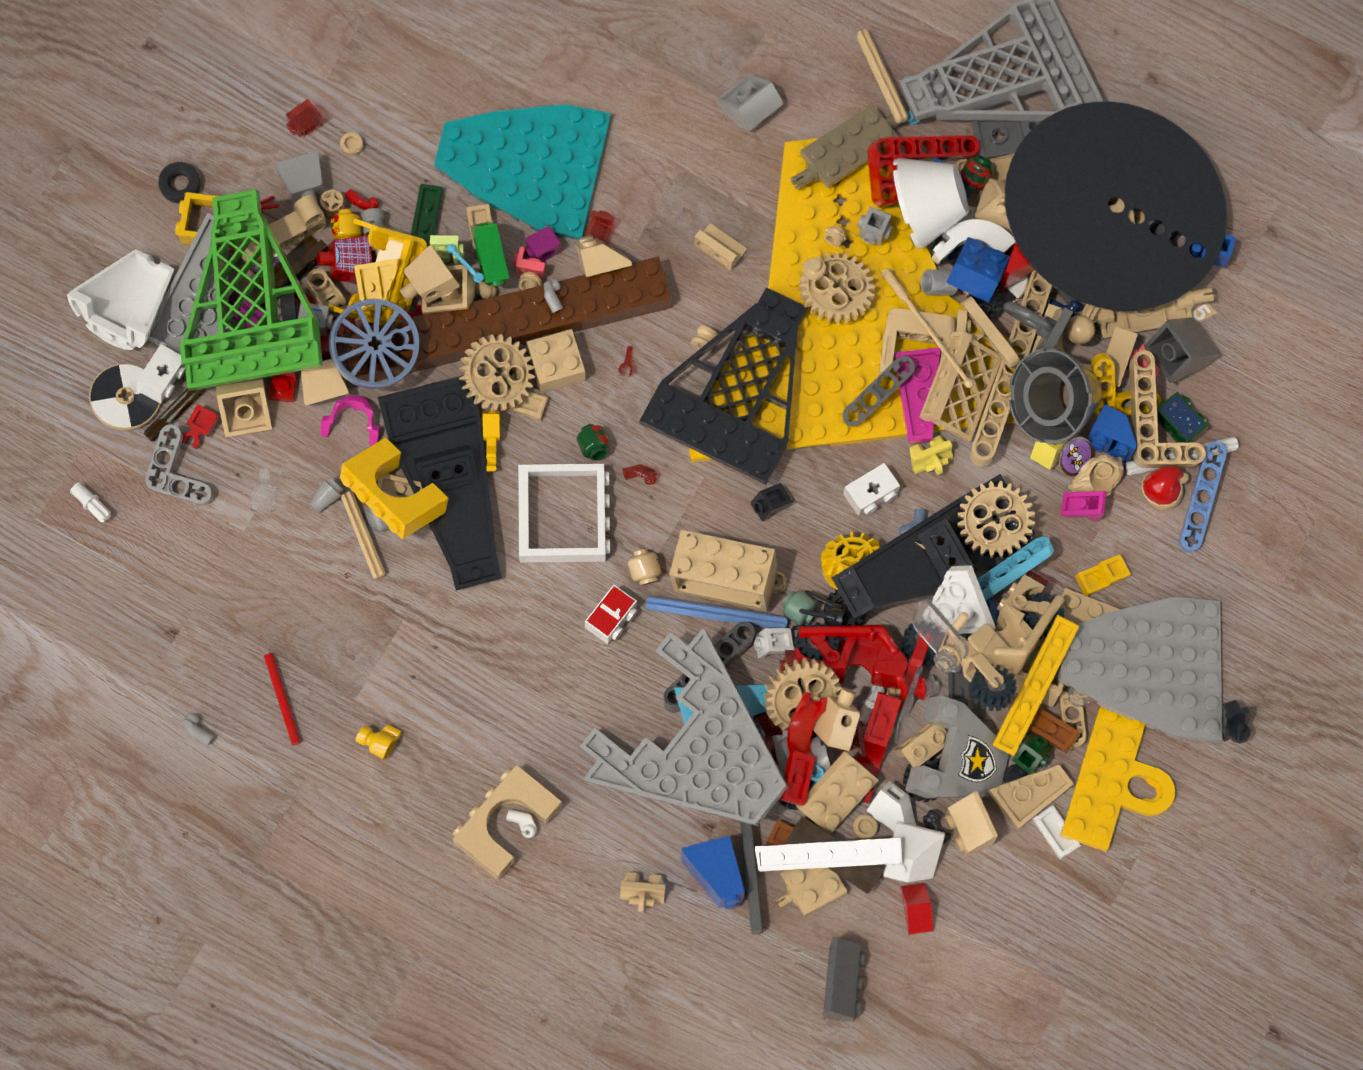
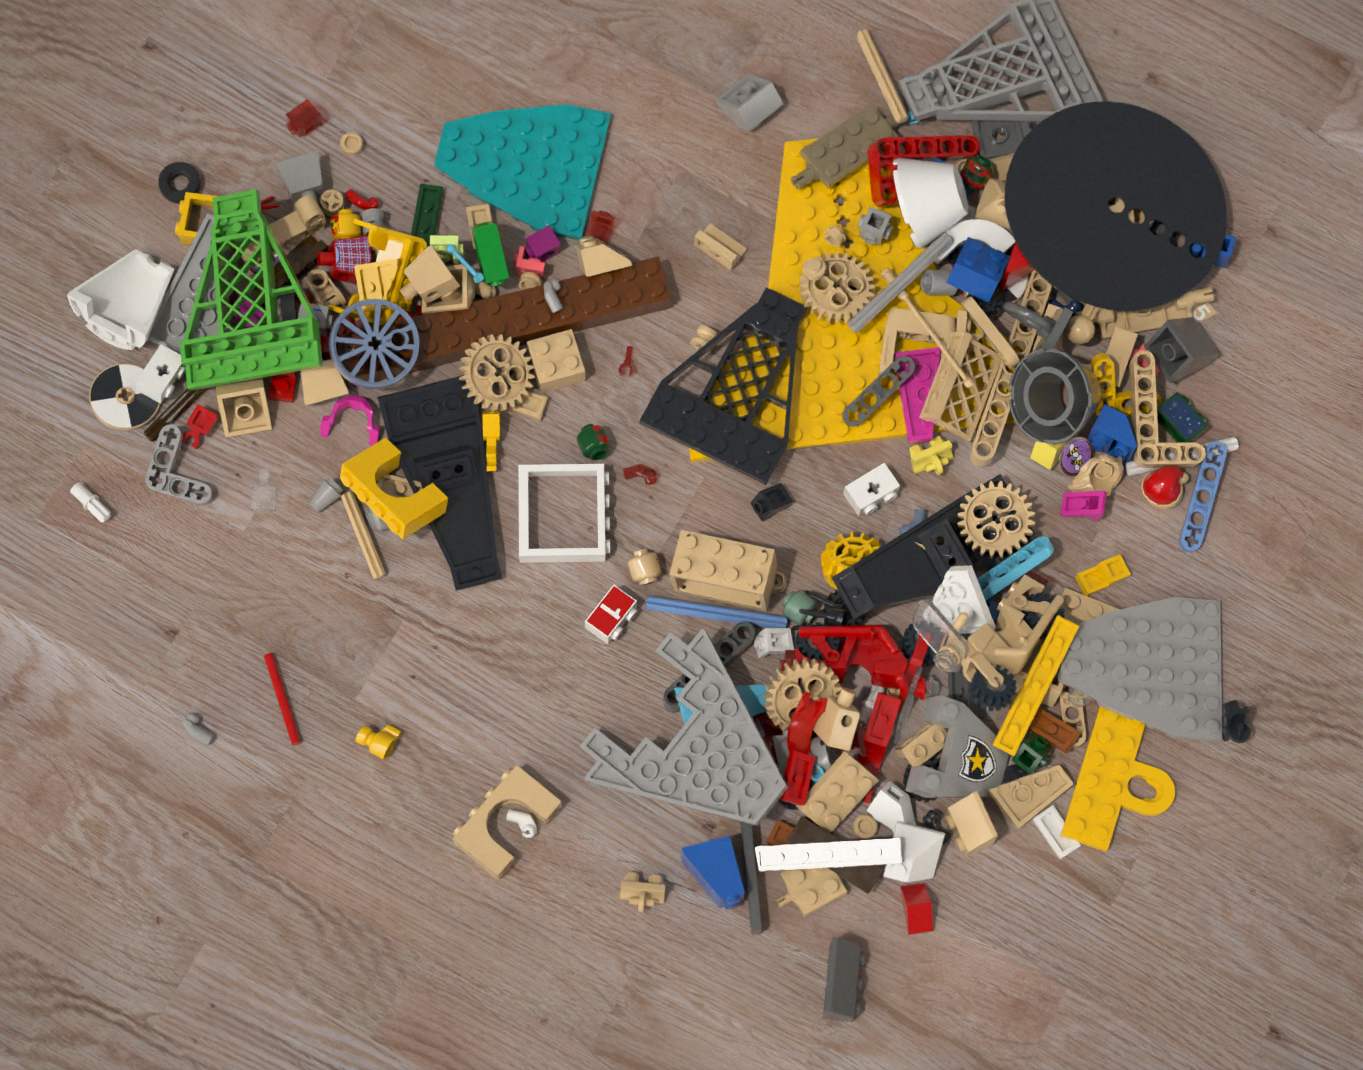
none -> light grey axle [848,233,953,333]

